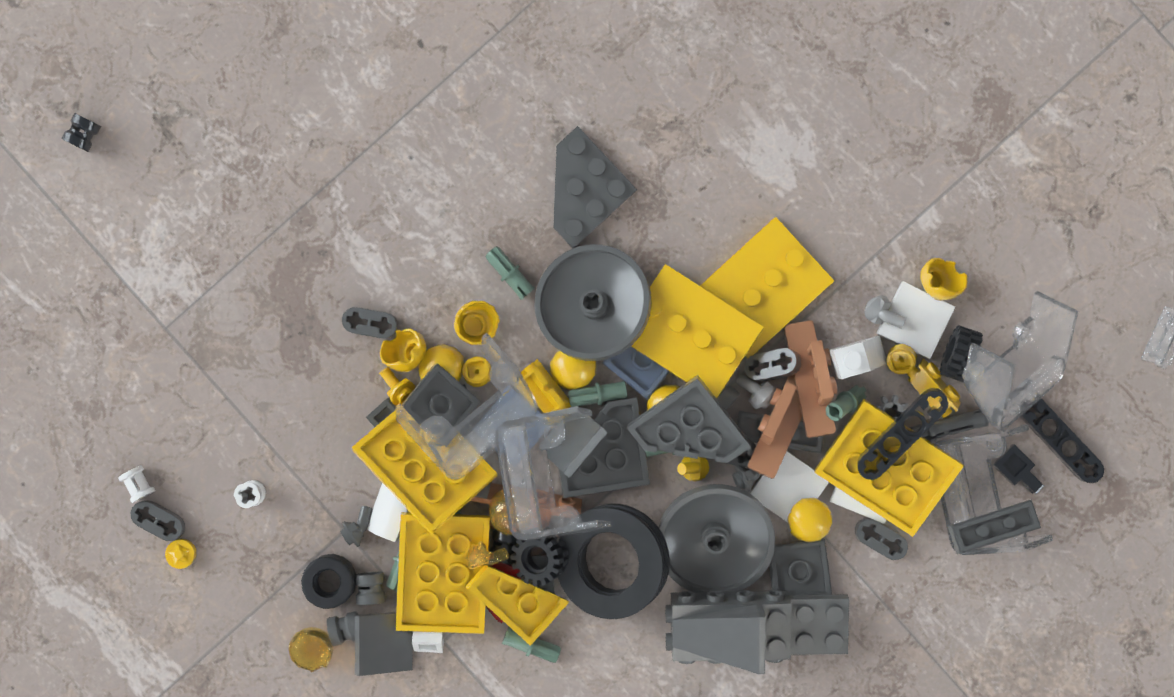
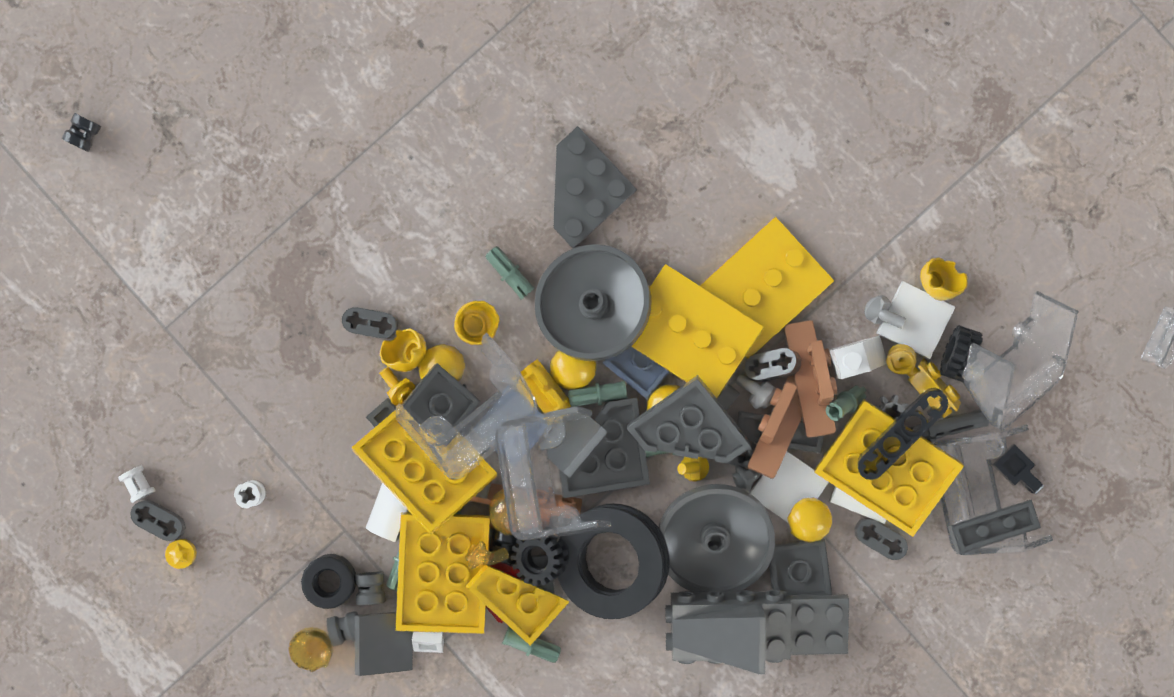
dark grey plate [340,506,372,547] -> none
yellow tile [462,356,492,387] -> none
black beam [1014,393,1104,483] -> none

